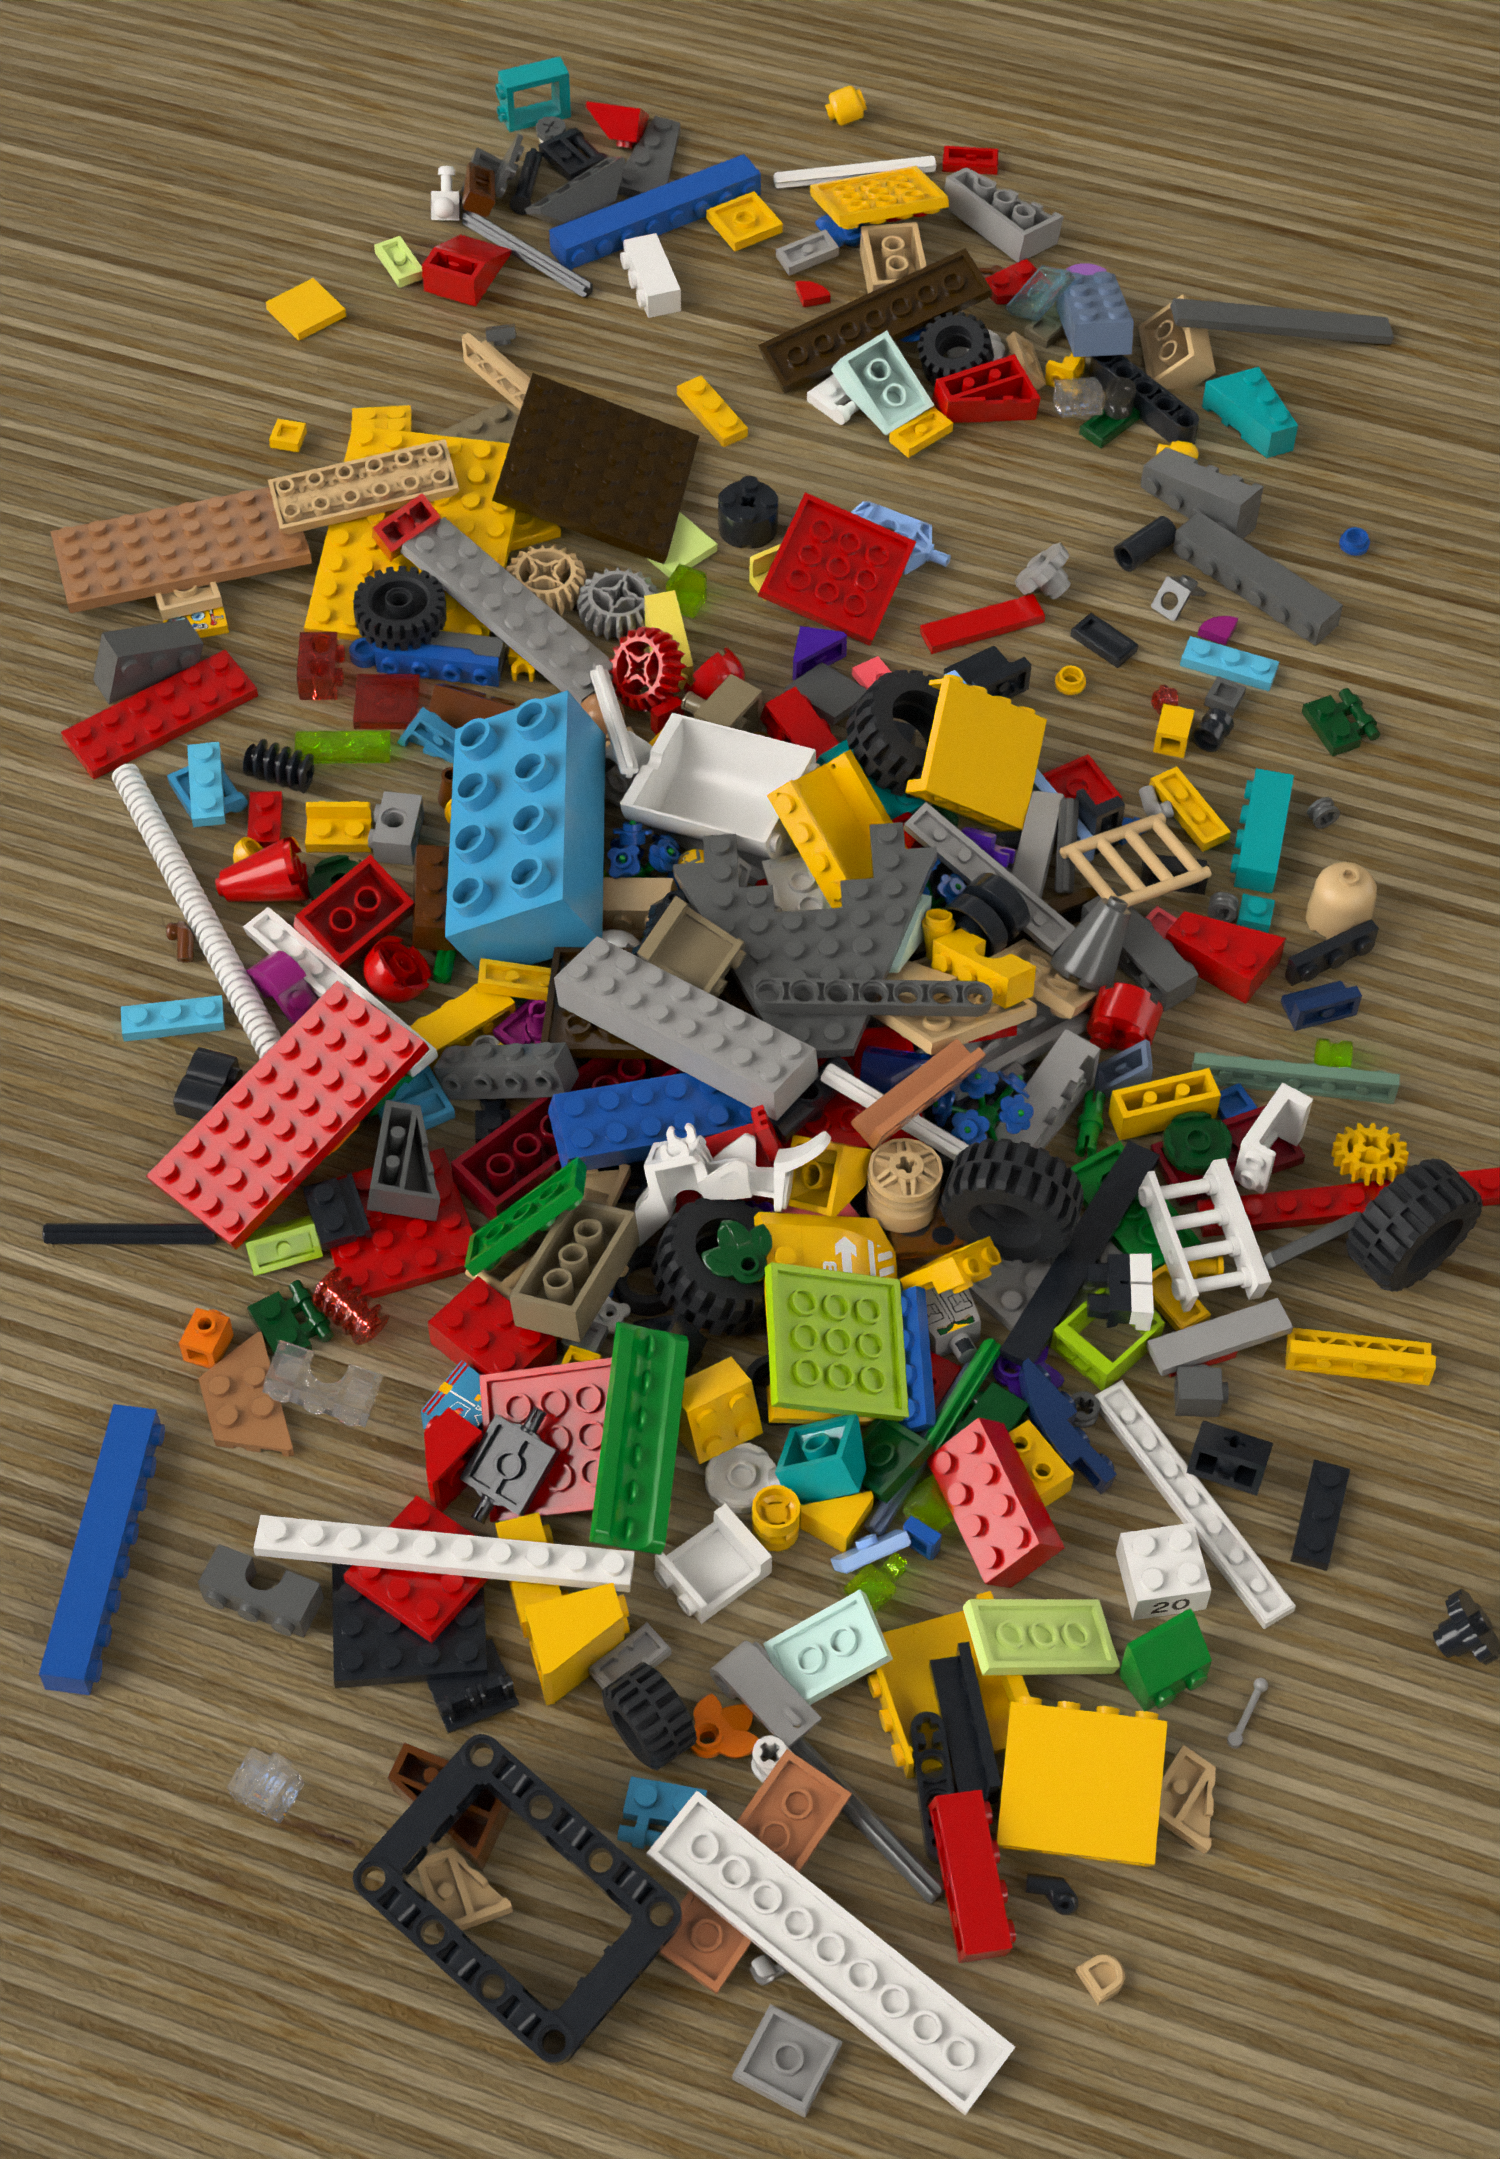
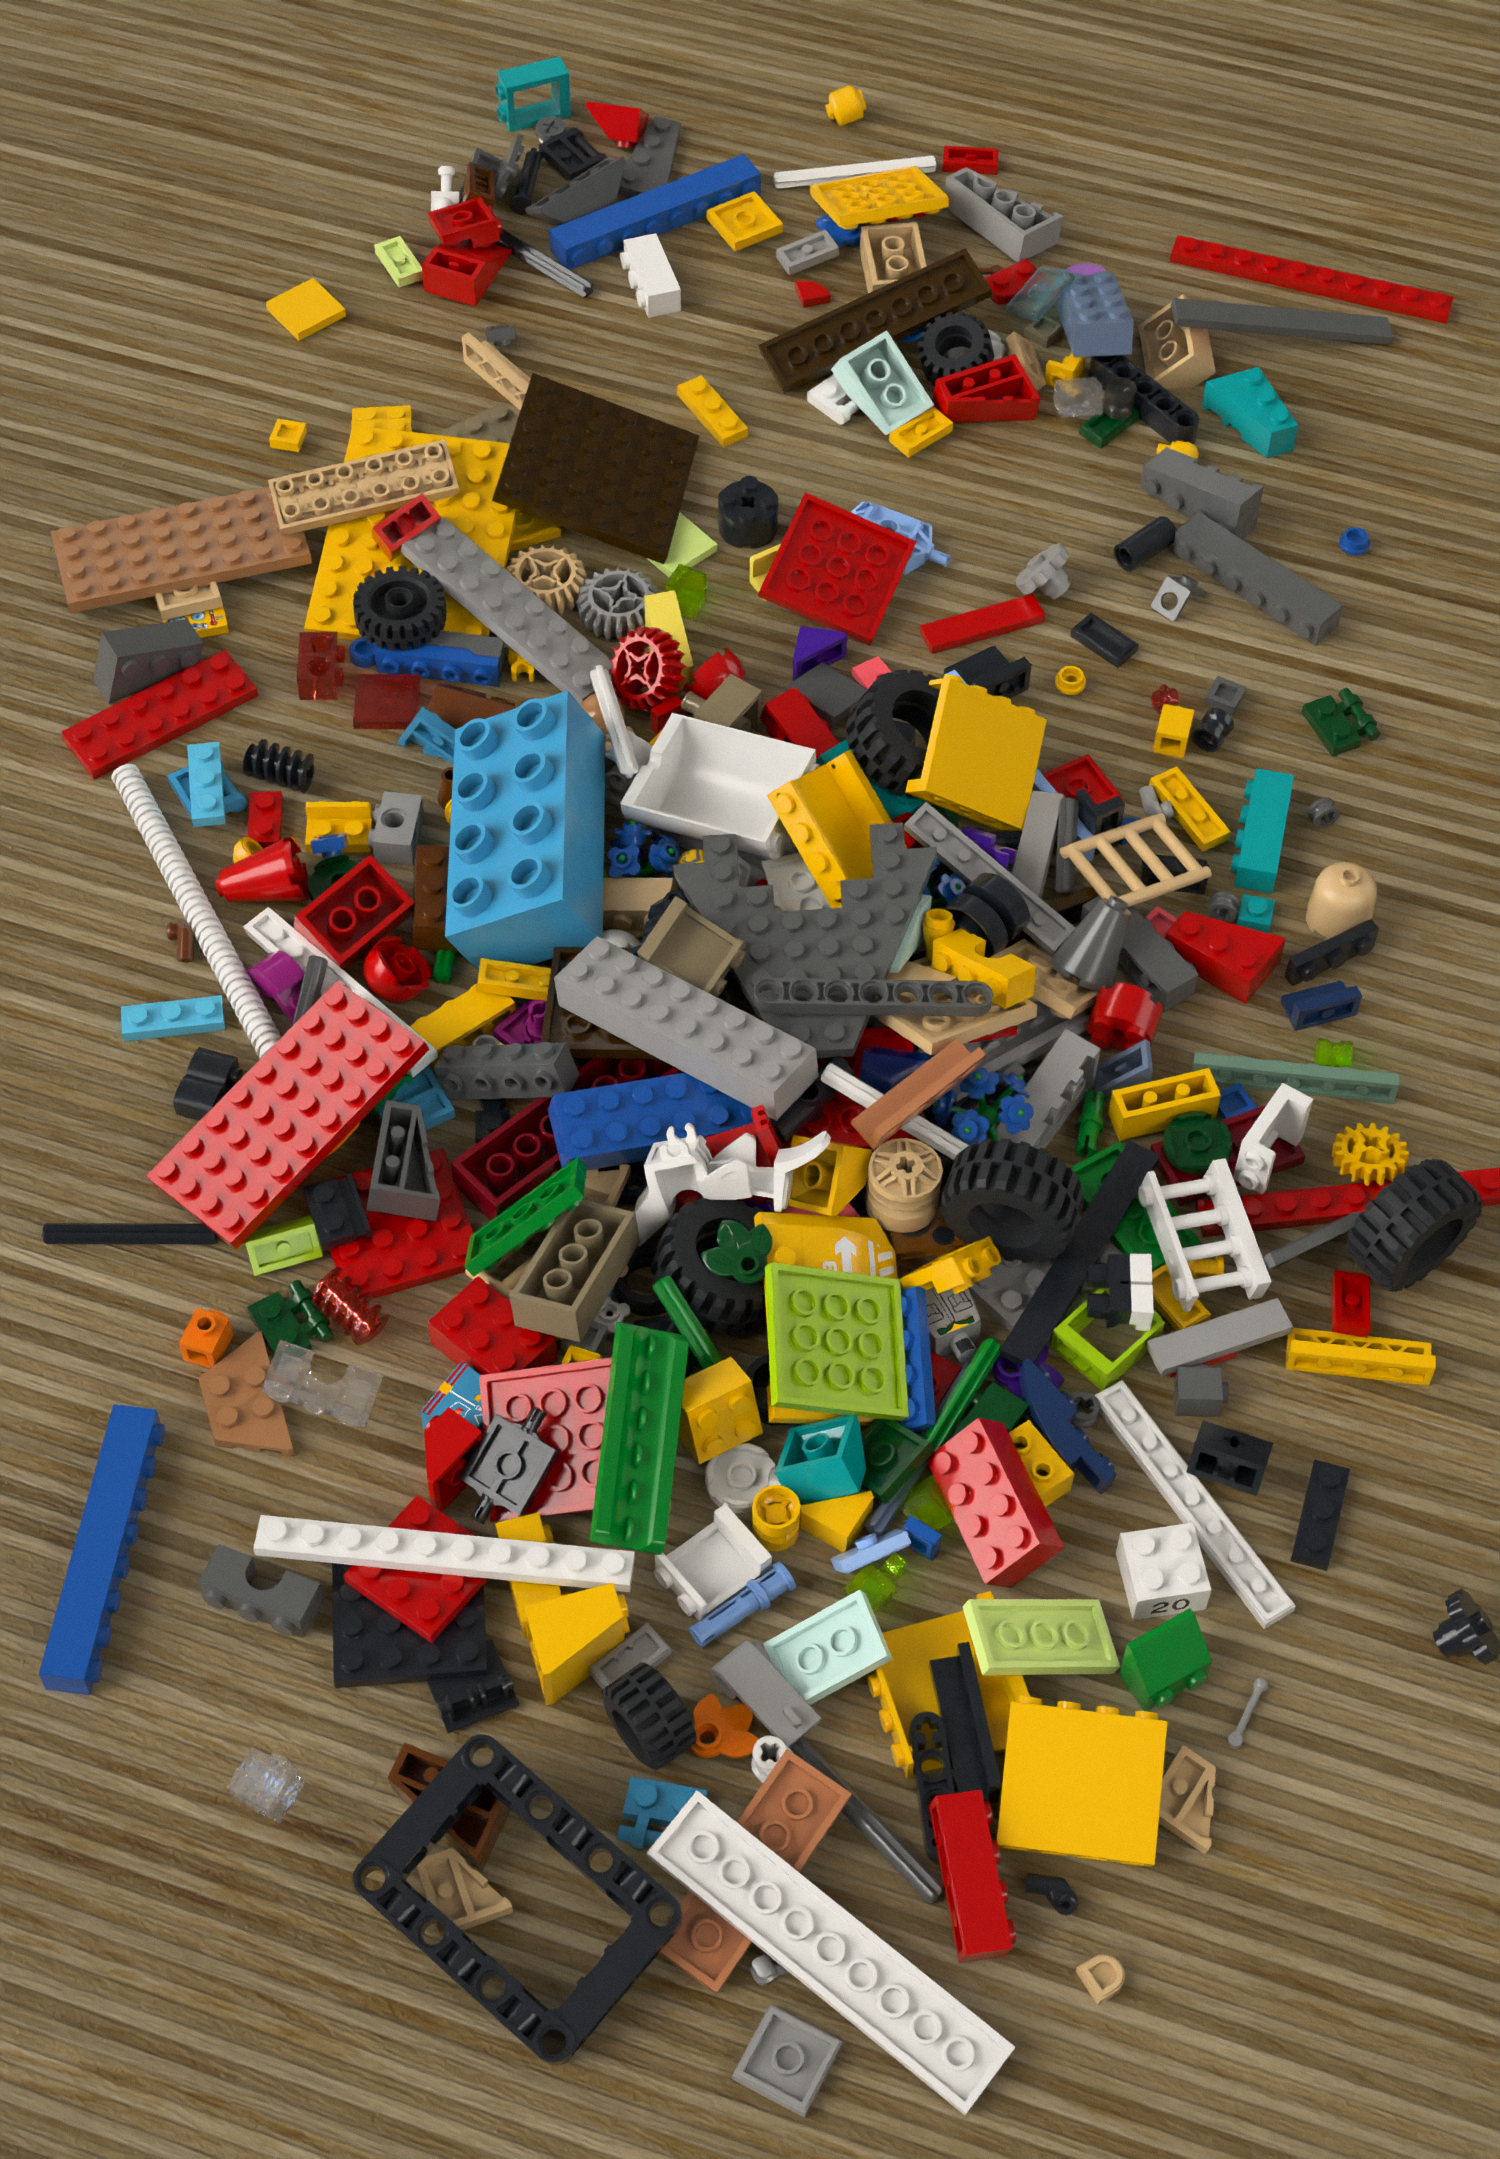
clear neon green plate [294,730,392,764] -> none
medium azure plate [1180,636,1279,691] -> none
magenta tile [1197,616,1239,646] -> none
none -> dark grey axle [292,955,328,1026]
none -> blue plate [311,832,348,858]
none -> red plate [427,197,503,248]
none -> green axle [653,1276,723,1369]
none -> medium blue pin [688,1561,797,1648]
none -> red plate [1170,235,1454,324]
none -> red plate [1331,1270,1371,1338]

